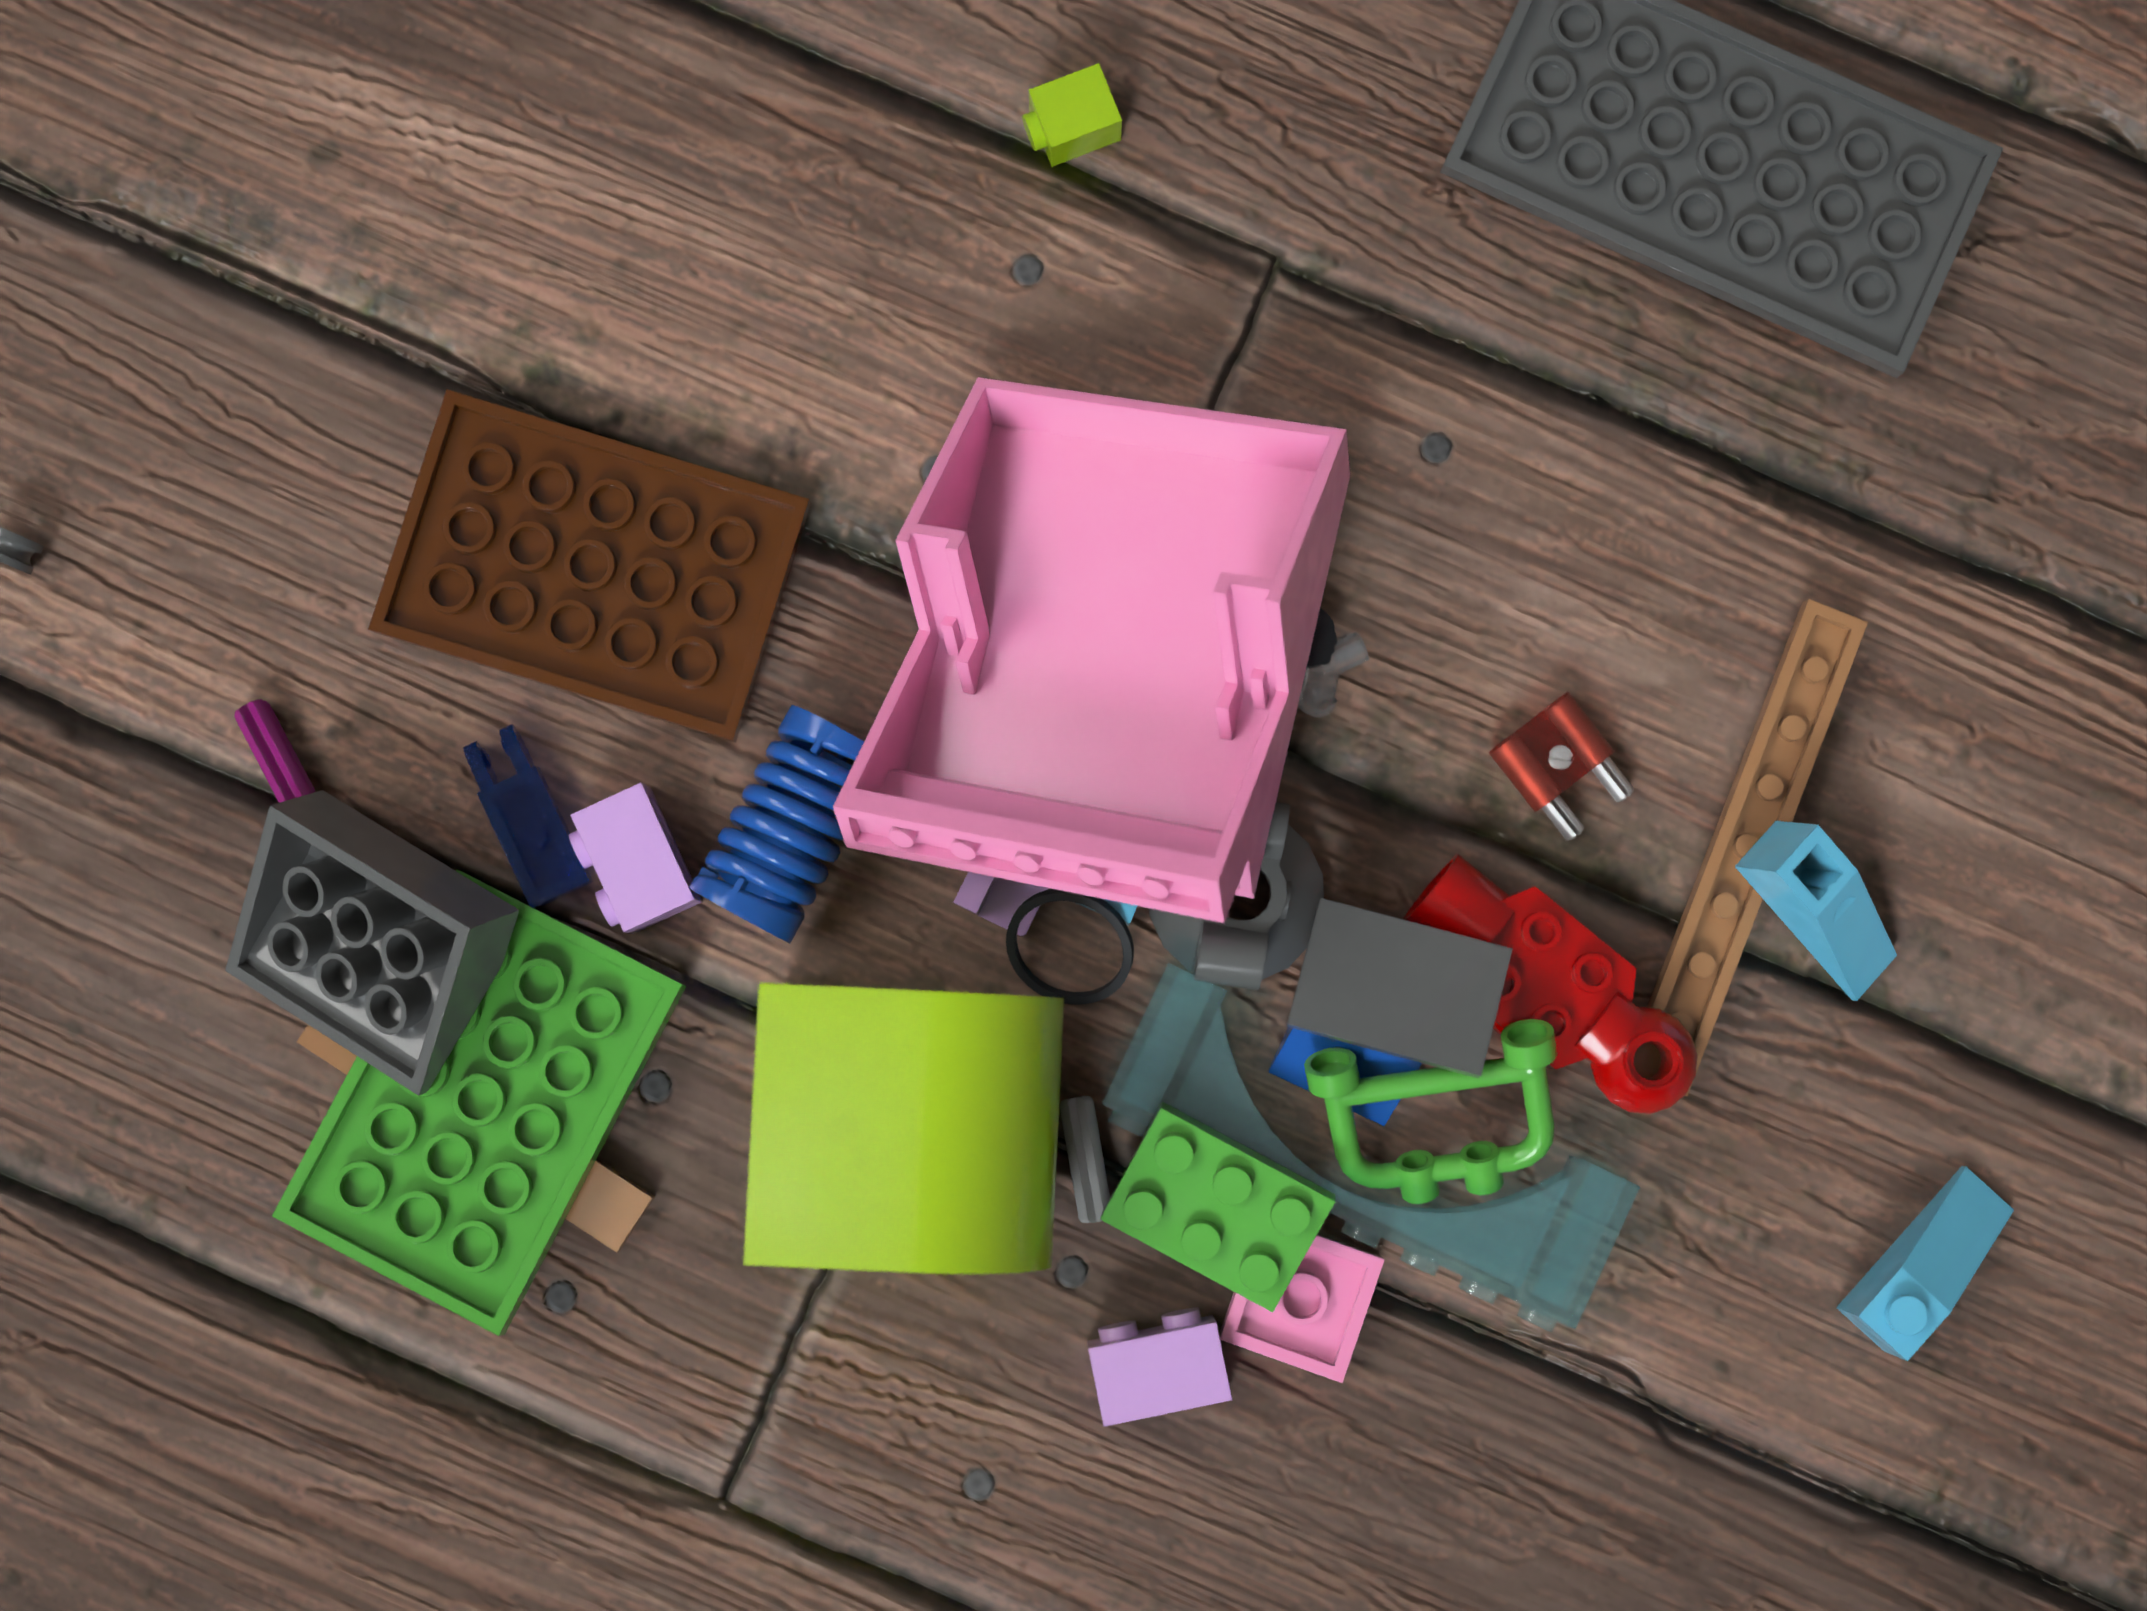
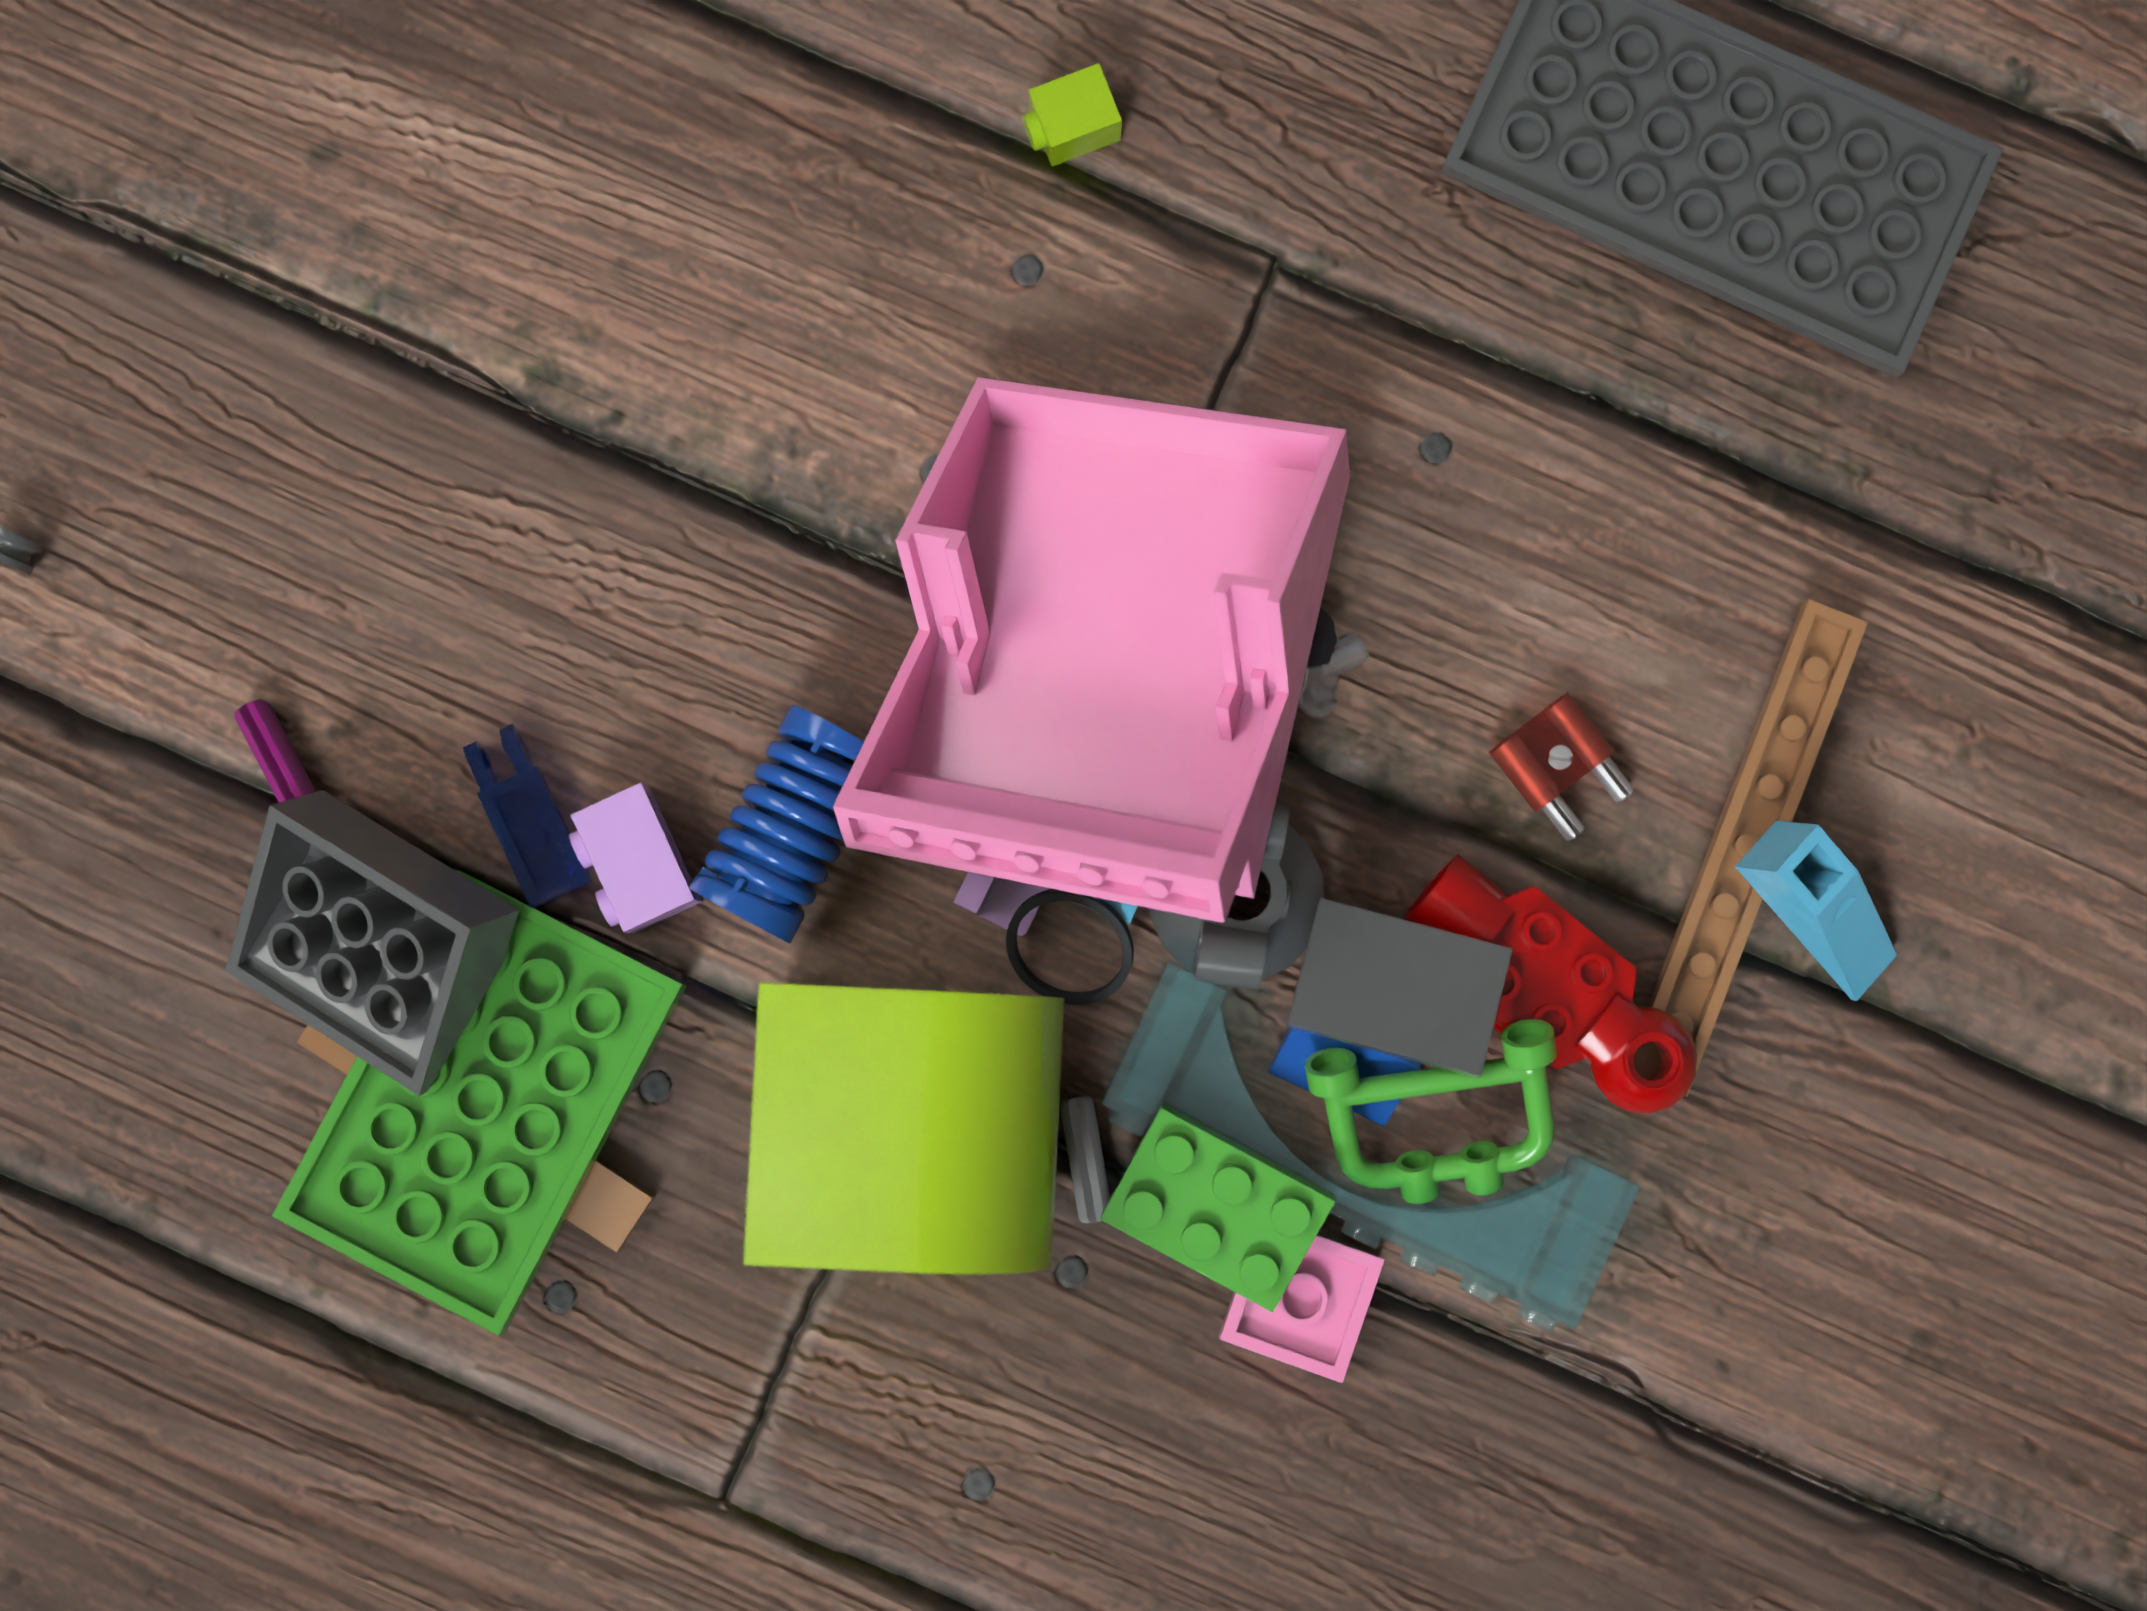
reddish brown plate [368,389,811,743] -> none
lavender brick [1087,1308,1232,1427] -> none
medium azure slope [1836,1166,2014,1361] -> none

